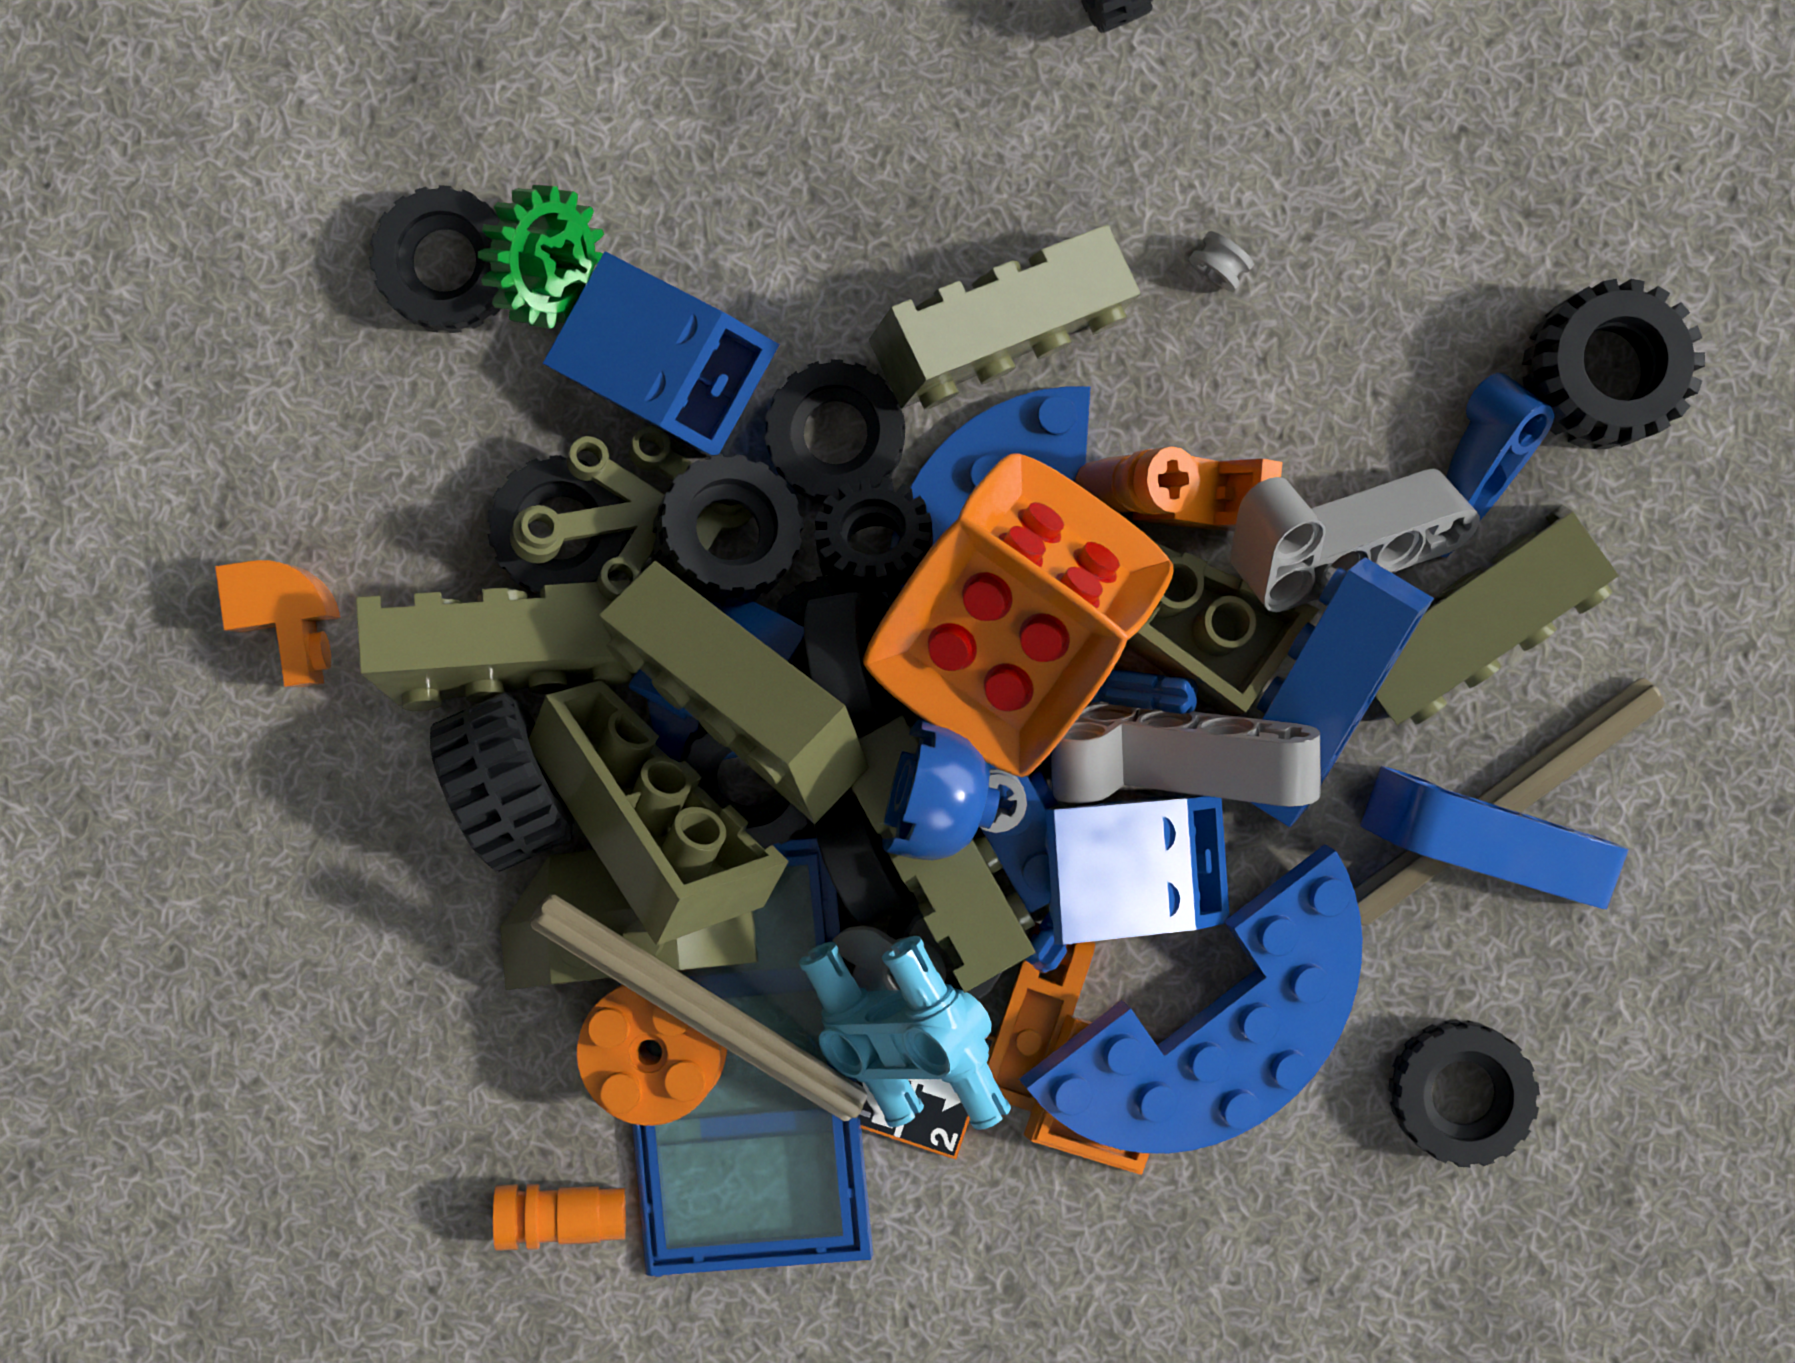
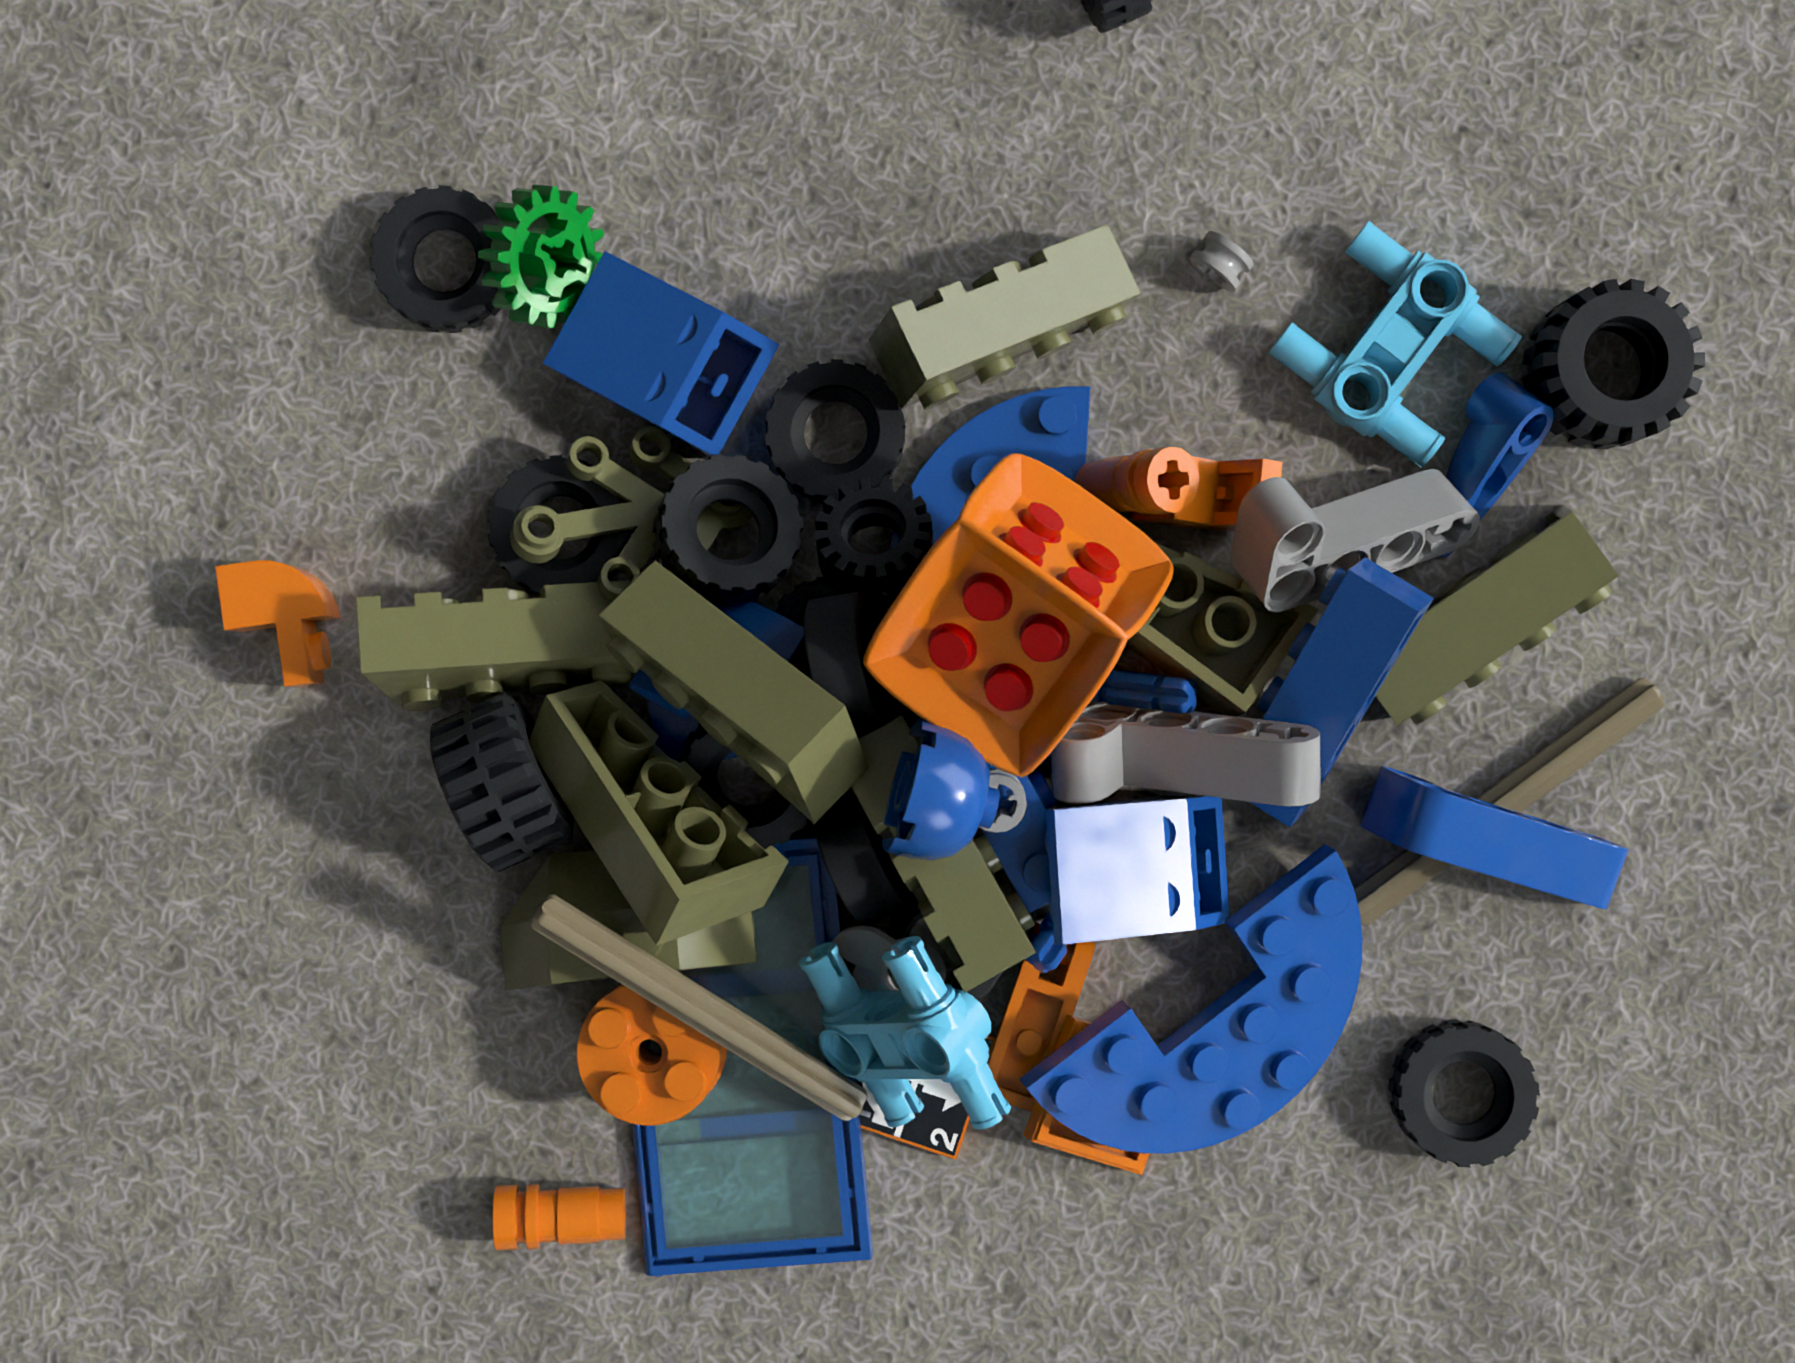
none -> medium azure piece [1268,221,1522,468]

